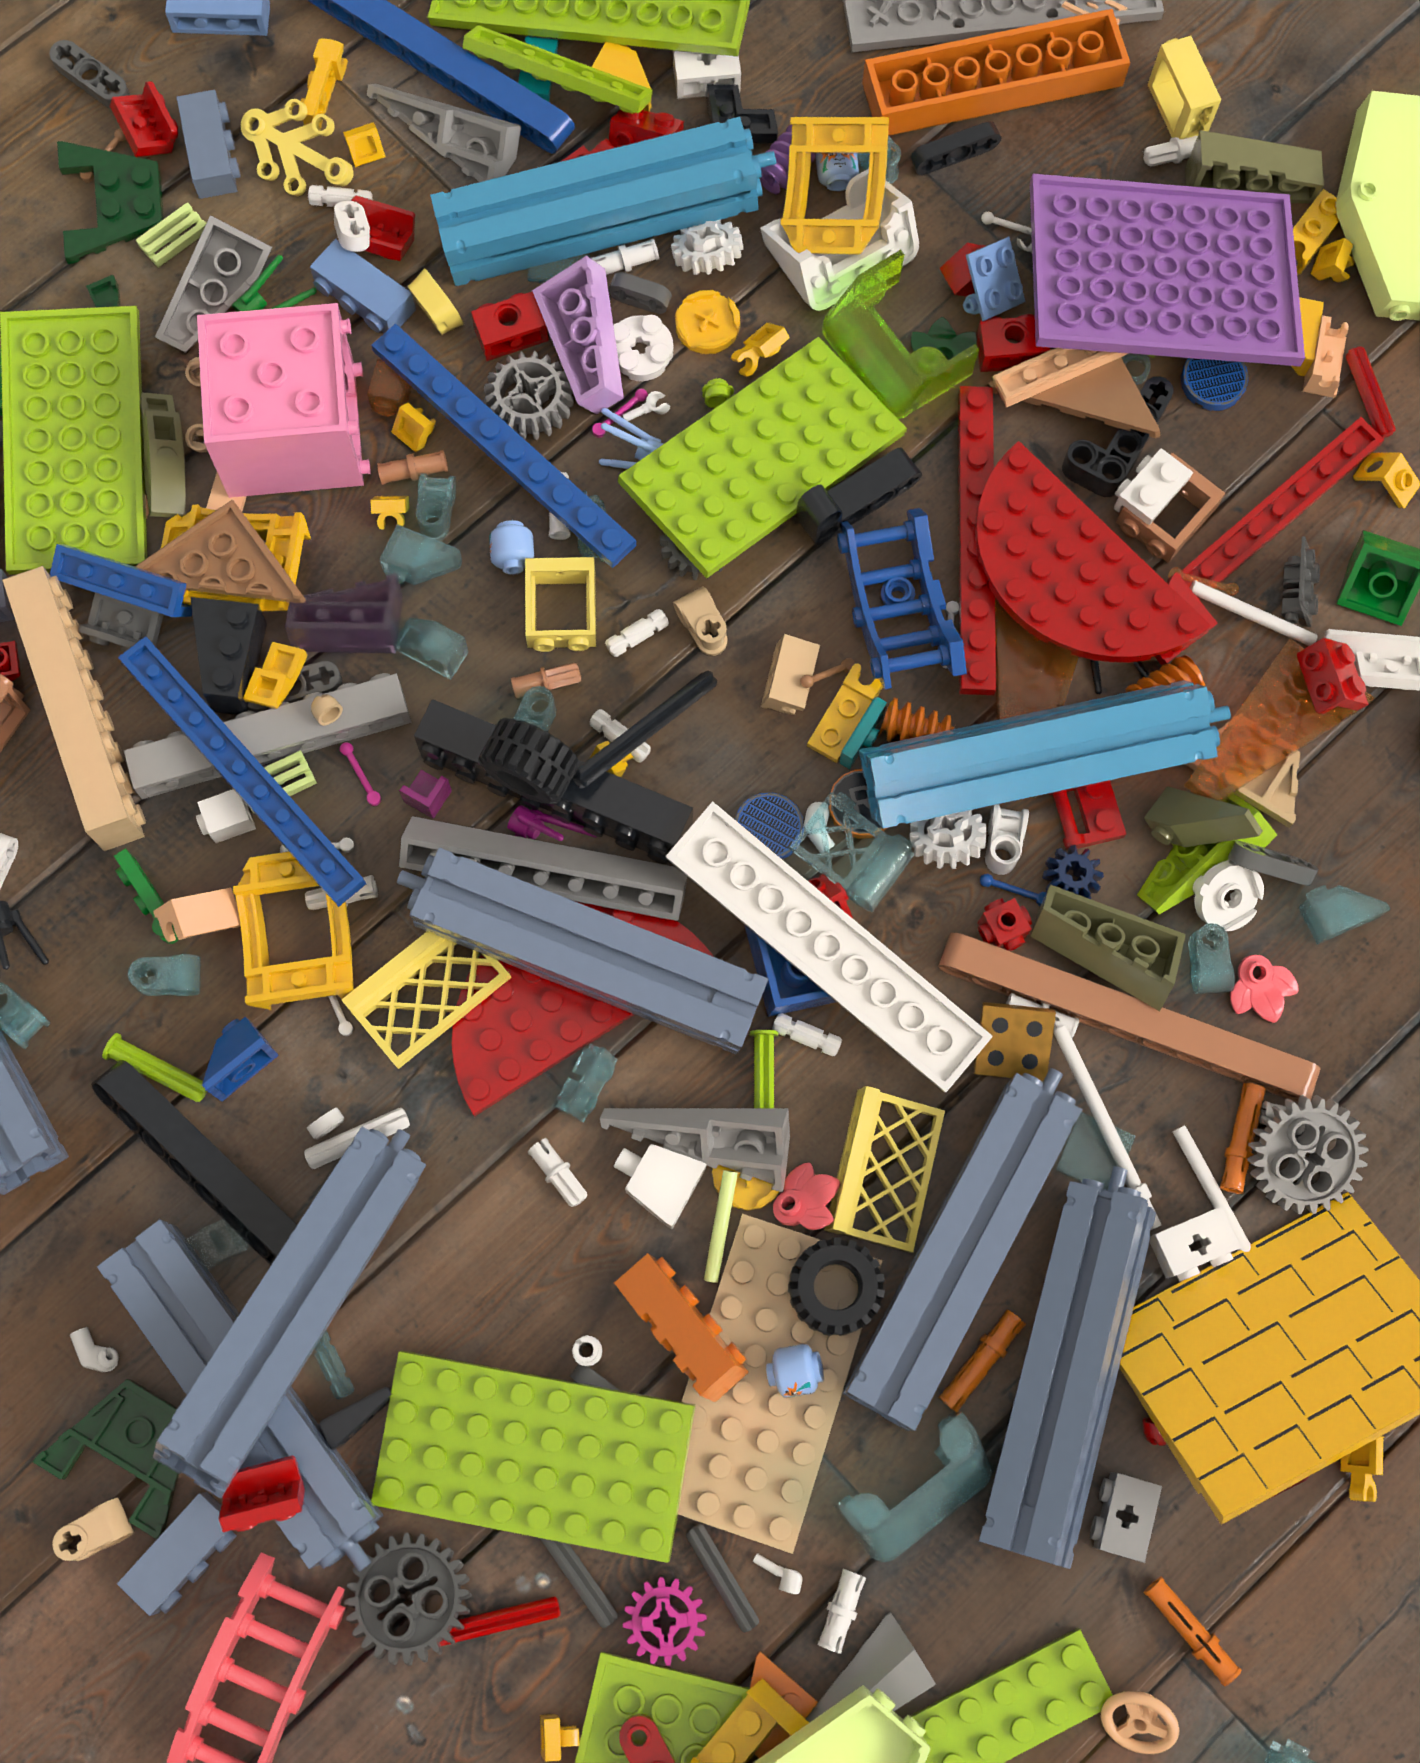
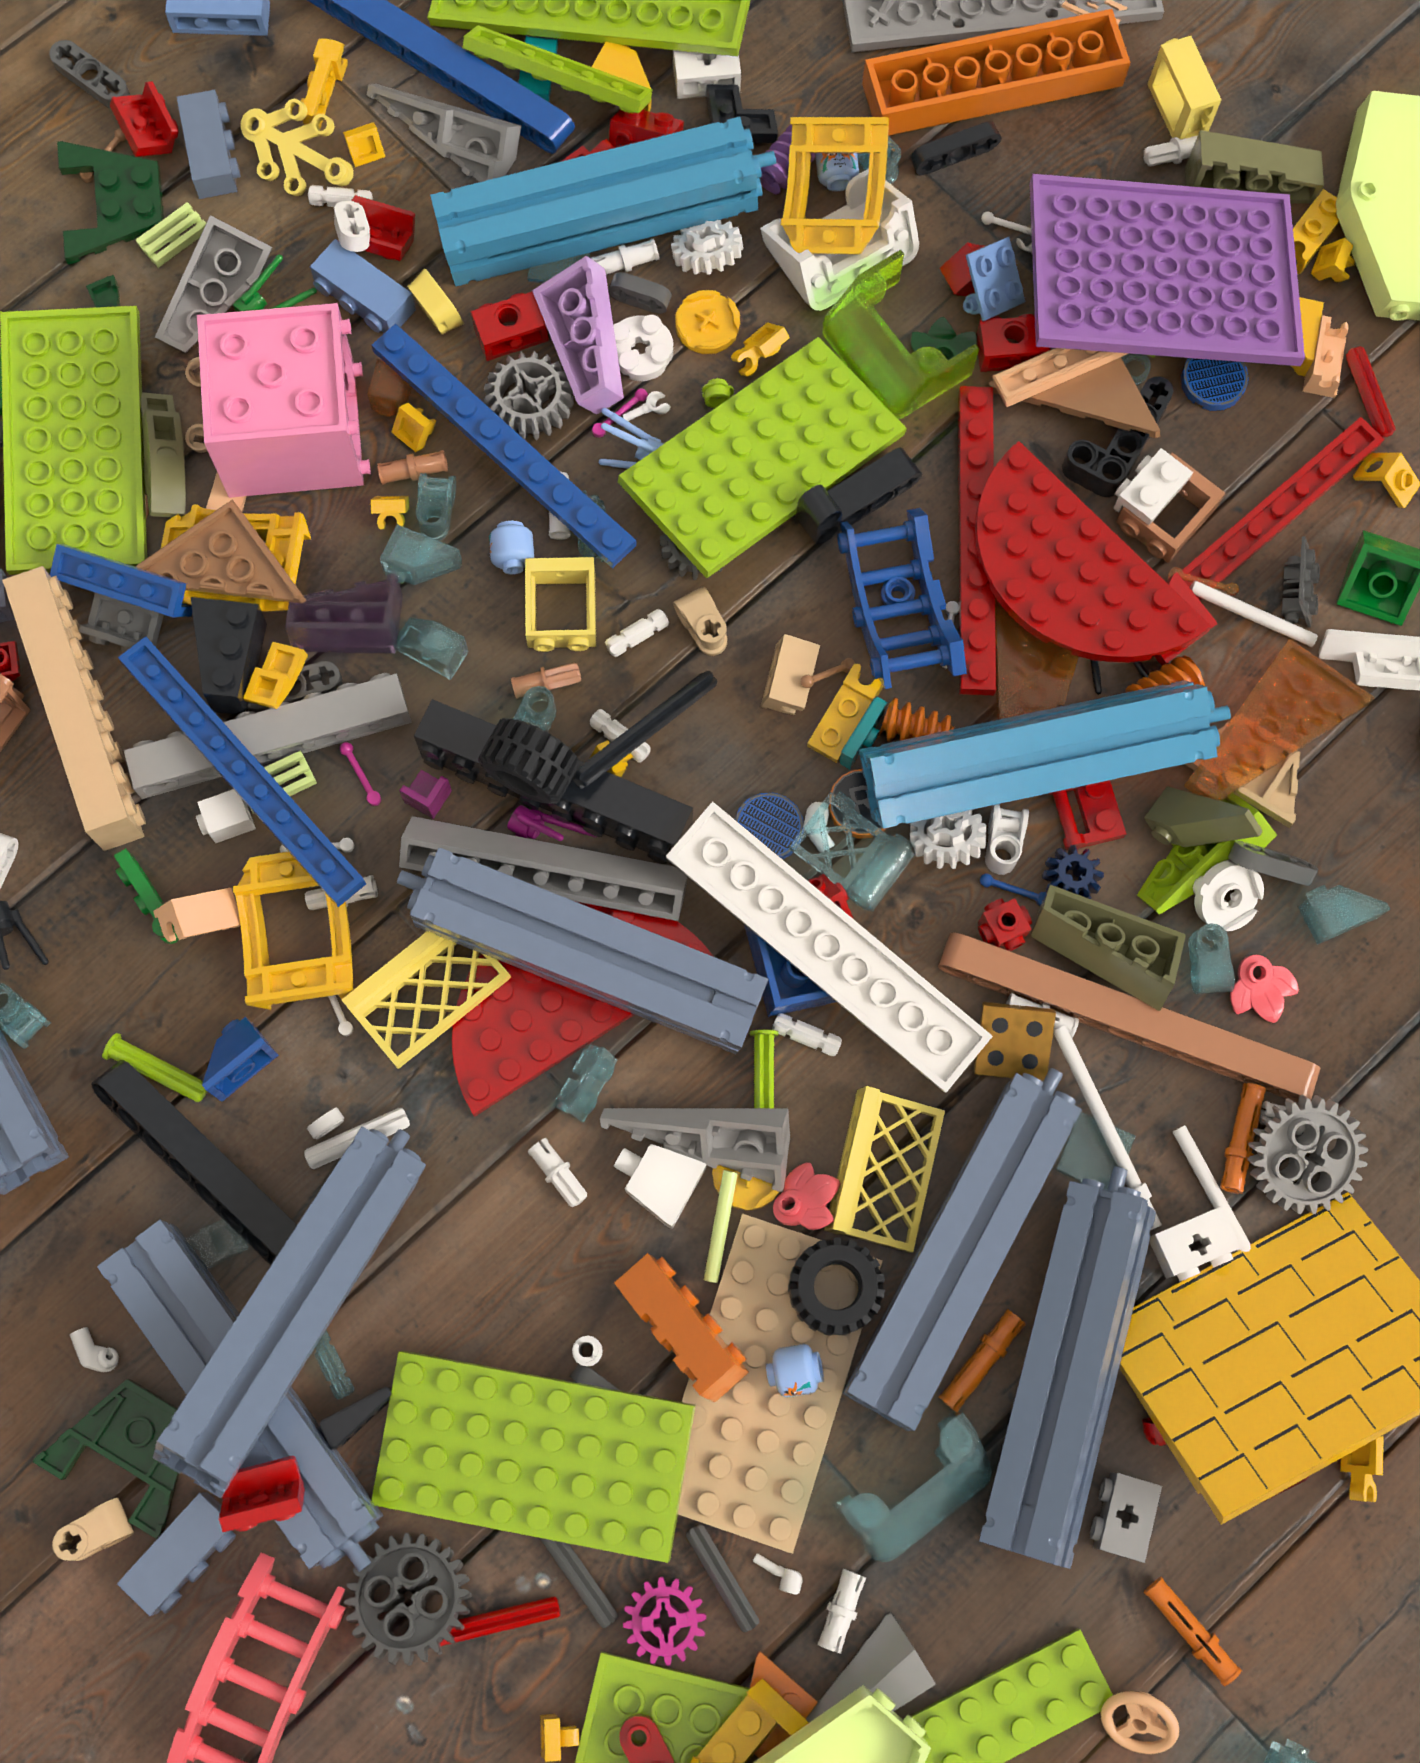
clear light blue piece [128,954,201,996] -> none
tan hinge [311,694,343,726] -> none
red bracket [1297,638,1369,714] -> none

